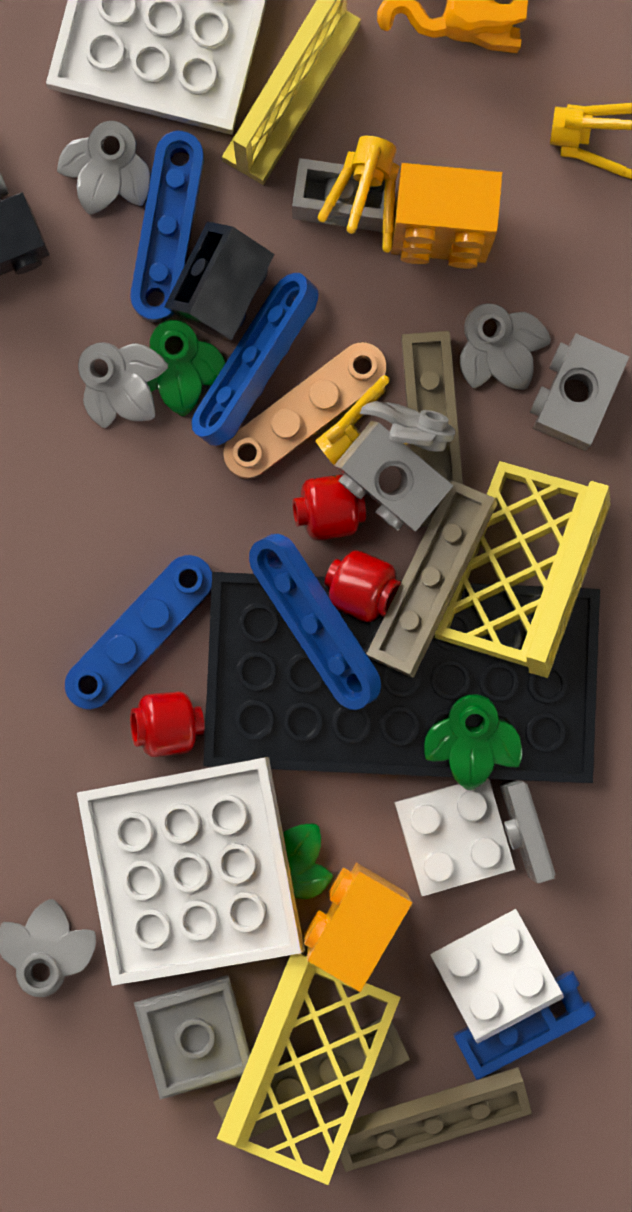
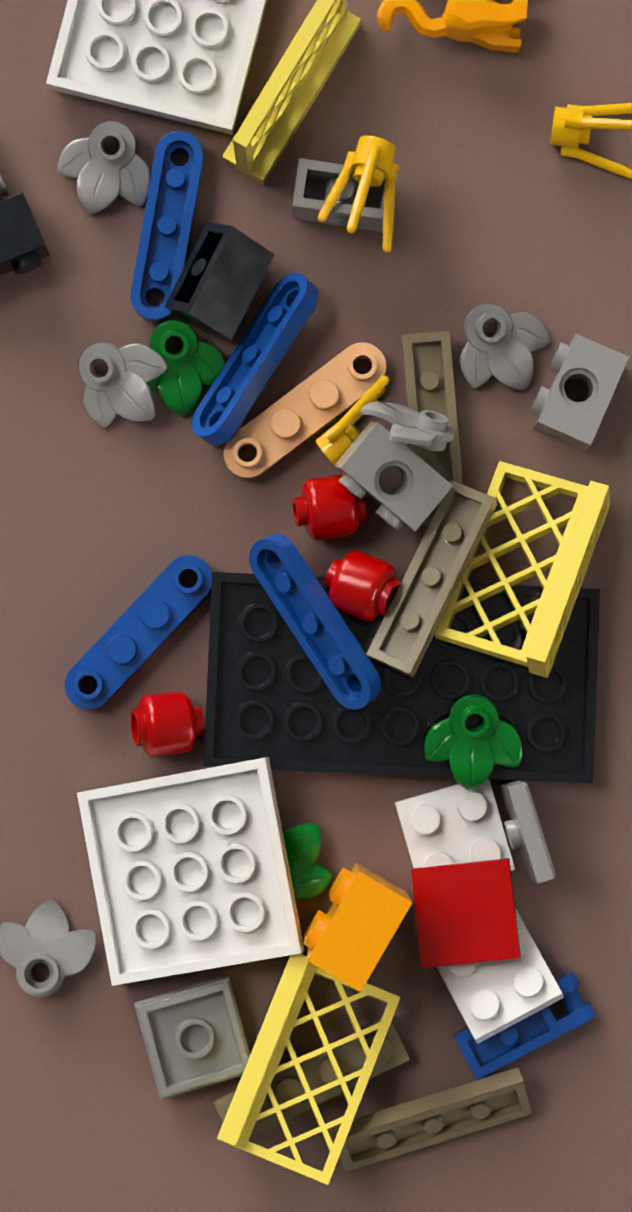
light orange brick [391,163,503,269] -> none
none -> red tile [411,858,521,968]

